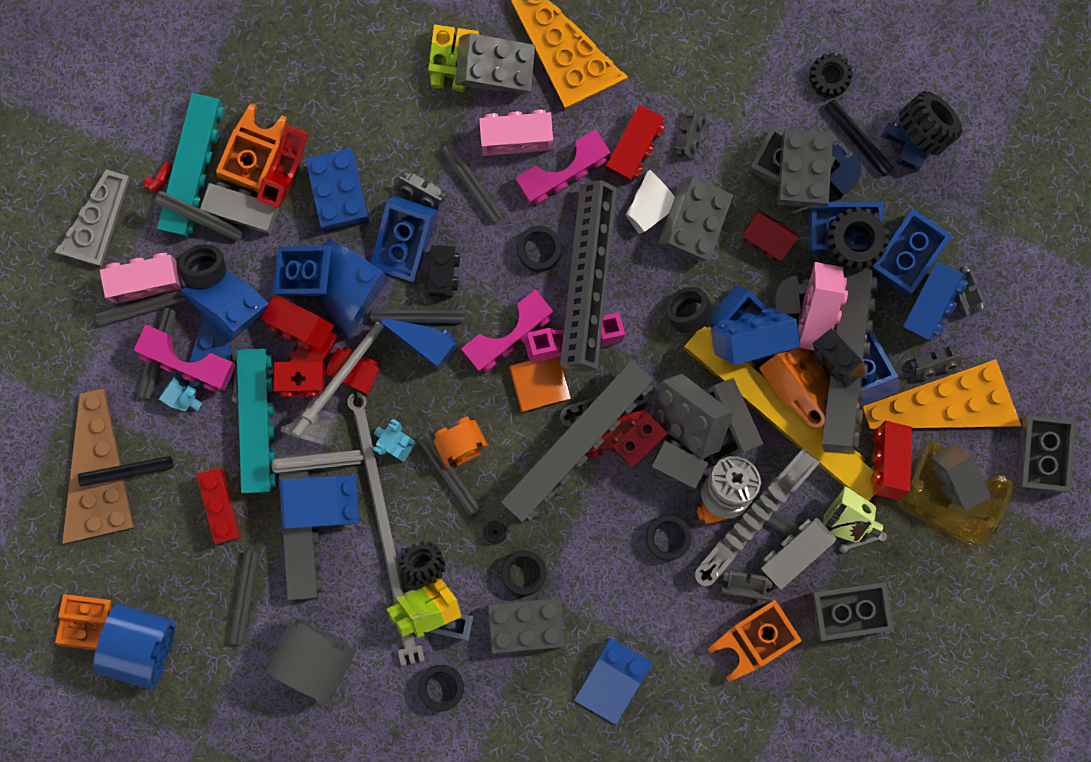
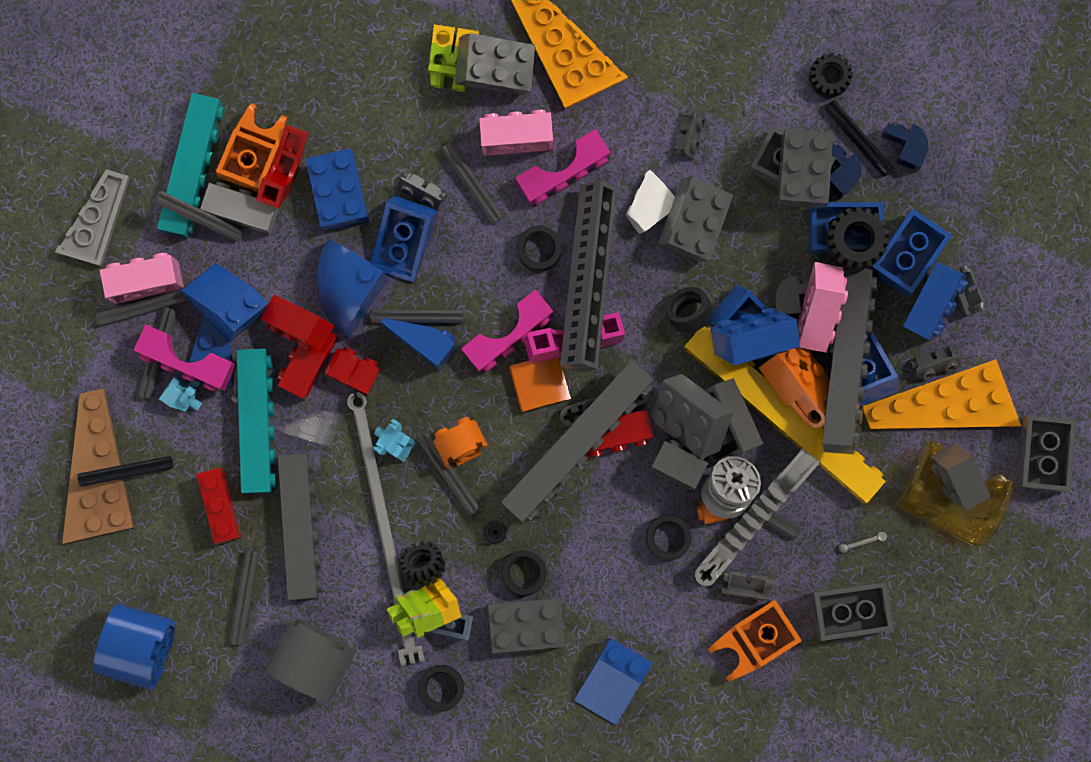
orange slope [55,594,112,650] -> none
red arm [143,162,173,192] -> none
black tyre [179,244,226,289] -> none
light grey axle [271,450,363,473] -> none
blue slope [273,245,331,298] -> none
red brick [274,362,325,397] -> none
blue slope [279,476,359,529] -> none
light grey bar [291,322,384,438] -> none
black brick [428,245,460,297] -> none
red brick [606,104,666,183] -> none
dark red brick [612,413,668,468] -> none
dark red brick [742,209,798,261] -> none
light grey brick [761,517,836,590] -> none
black brick [813,328,865,388] -> none
yellowish green torso [822,487,883,543] -> none
red brick [871,420,912,501] -> none
black tyre [899,91,962,156] -> none

